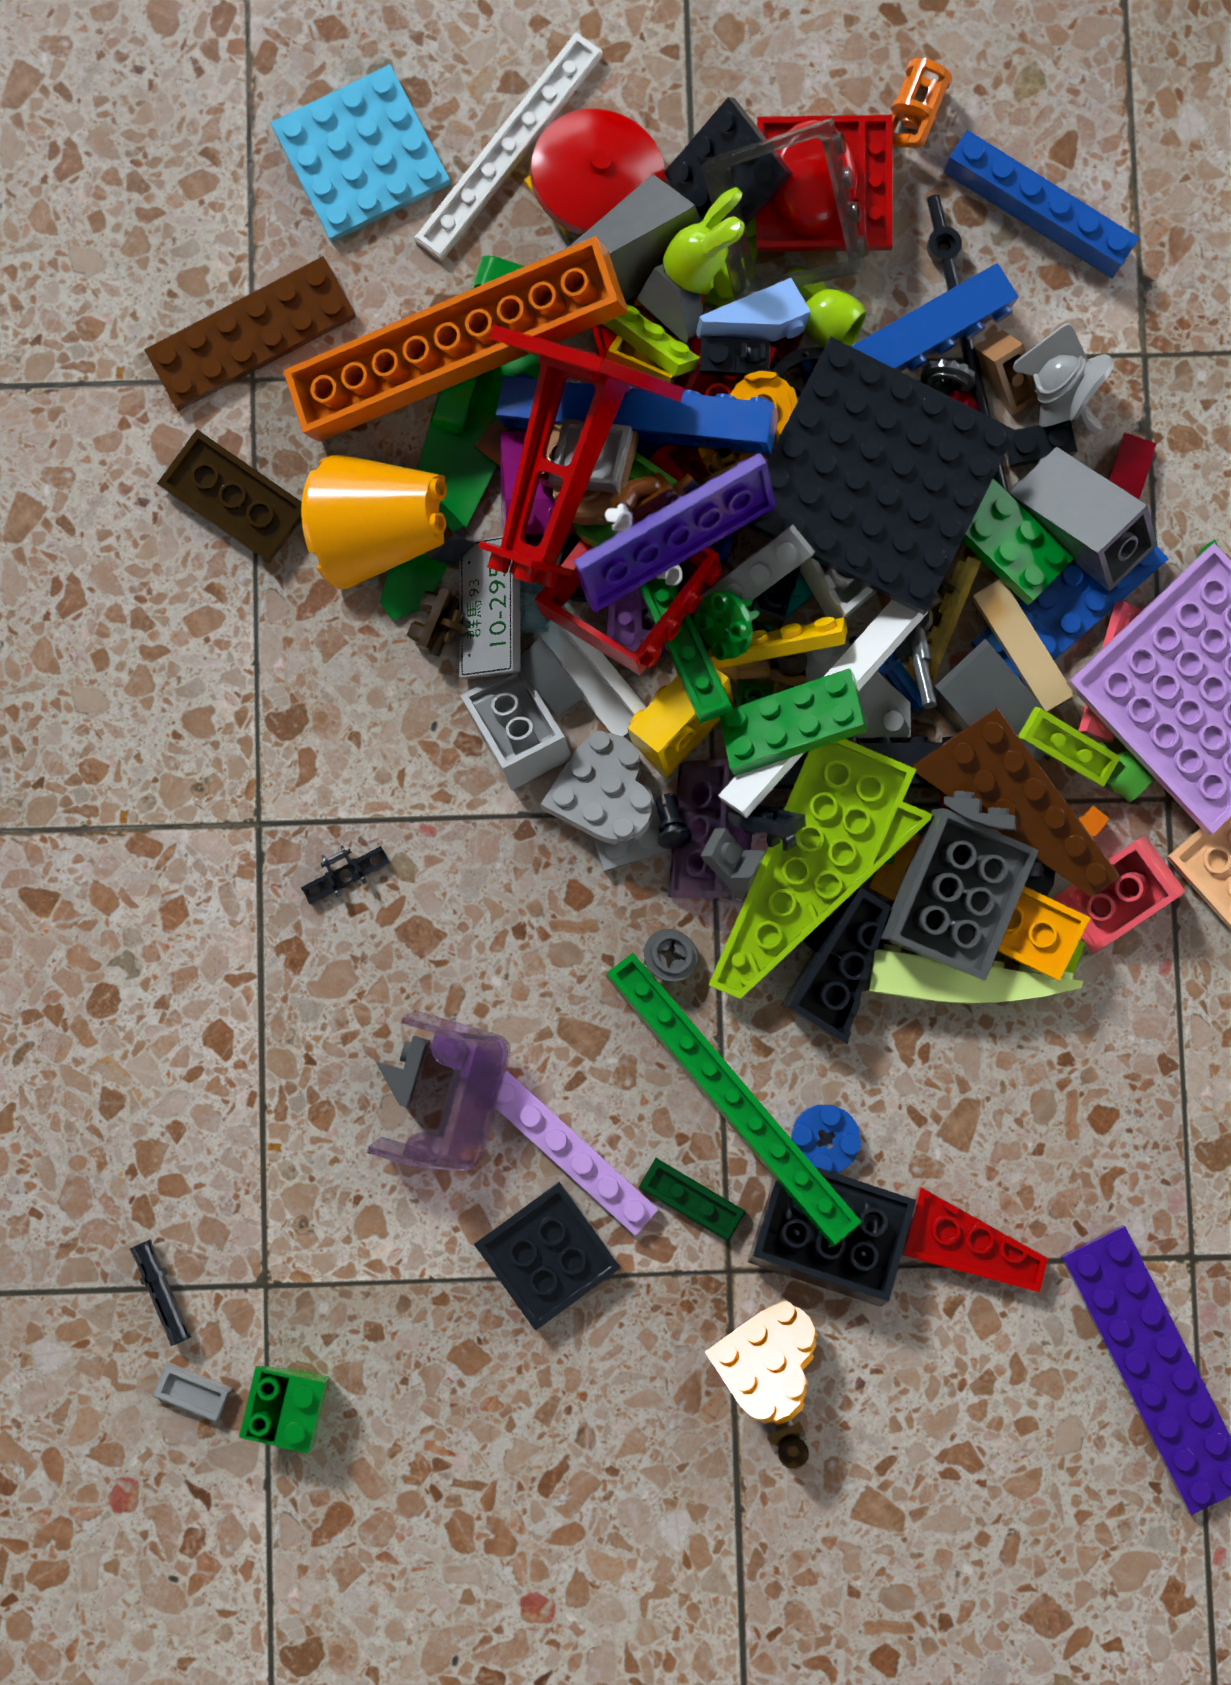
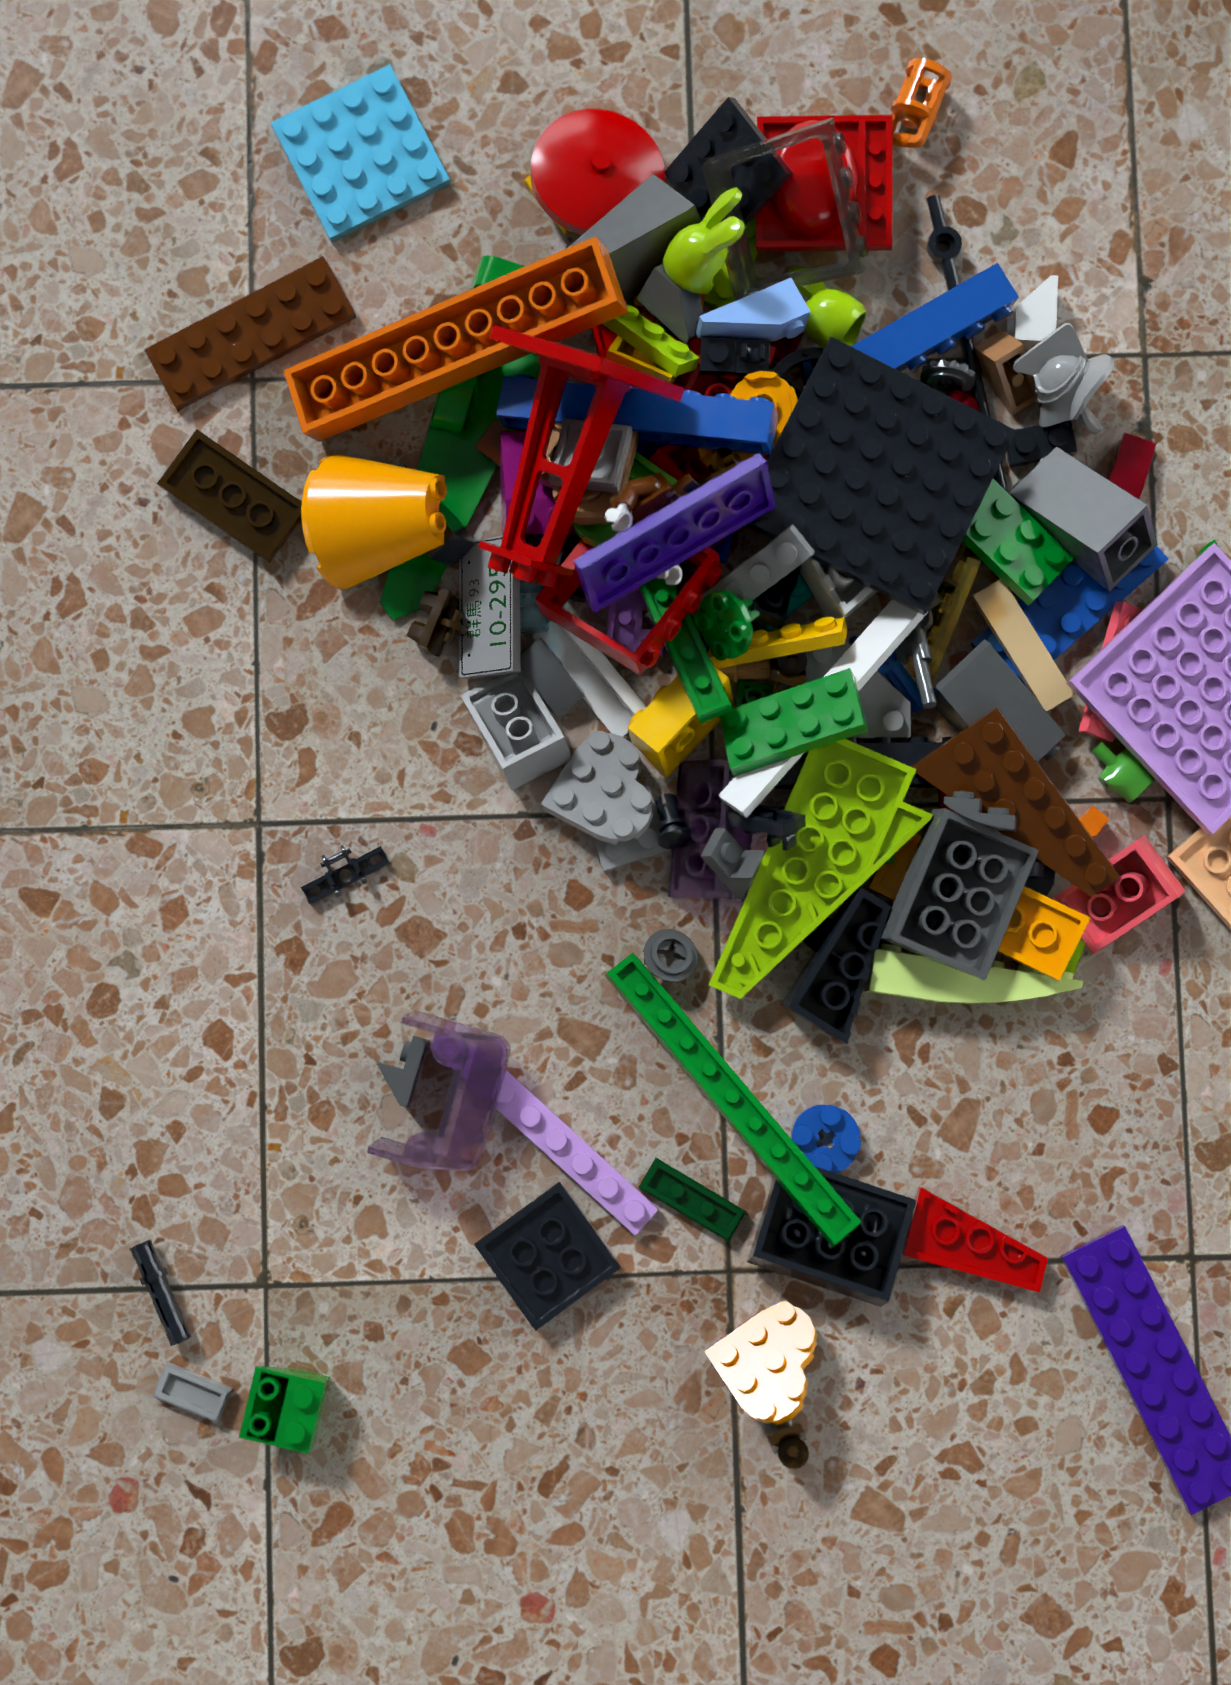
white tile [414,32,603,262] -> none
blue brick [943,130,1140,279] -> none
lime plate [1018,707,1121,787] -> none
none -> white slope [1004,275,1058,351]

